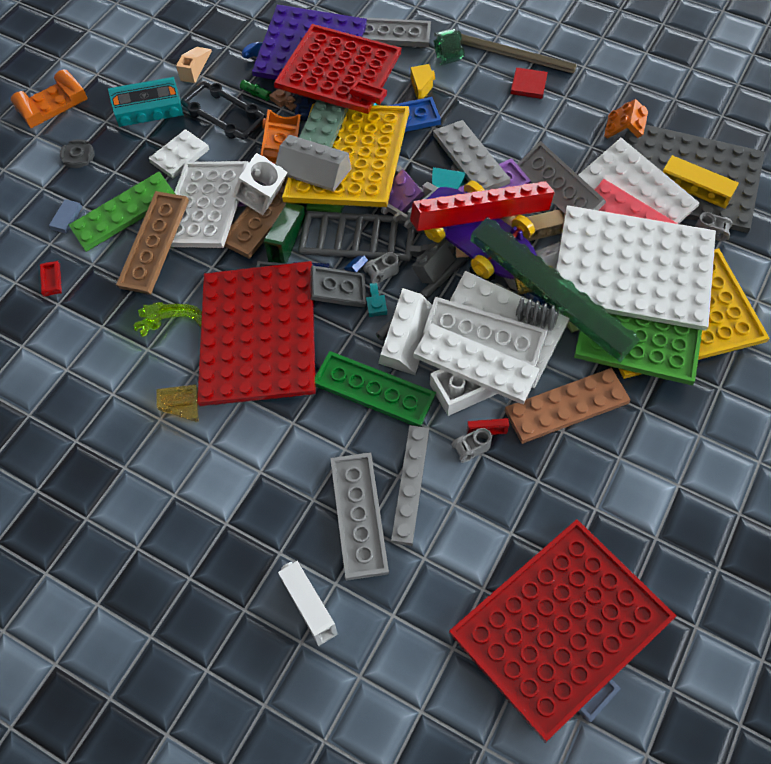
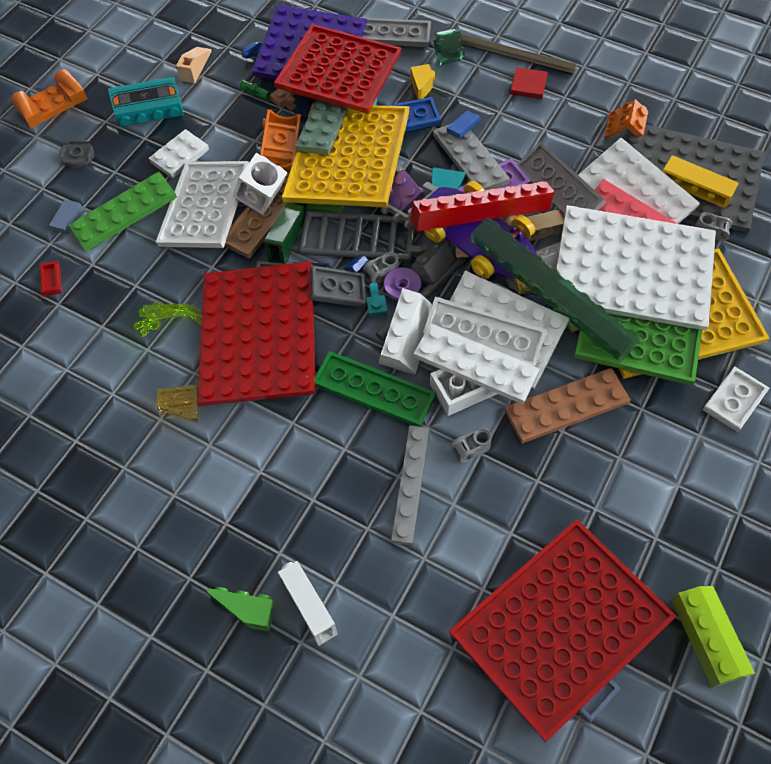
medium nougat plate [116,191,189,295] -> none
black bar [181,81,266,140] -> none
light grey slope [275,135,351,192] -> none
light grey plate [330,452,389,581] -> none
red tile [349,80,387,105] -> none
red tile [467,418,509,435] -> none
dark grey piece [516,296,560,331] -> none
none -> bright green slope [207,587,276,632]
none -> medium lavender dish [384,268,421,299]
none -> blue tile [447,111,480,139]
none -> lime slope [672,586,755,688]
none -> white tile [703,366,769,432]

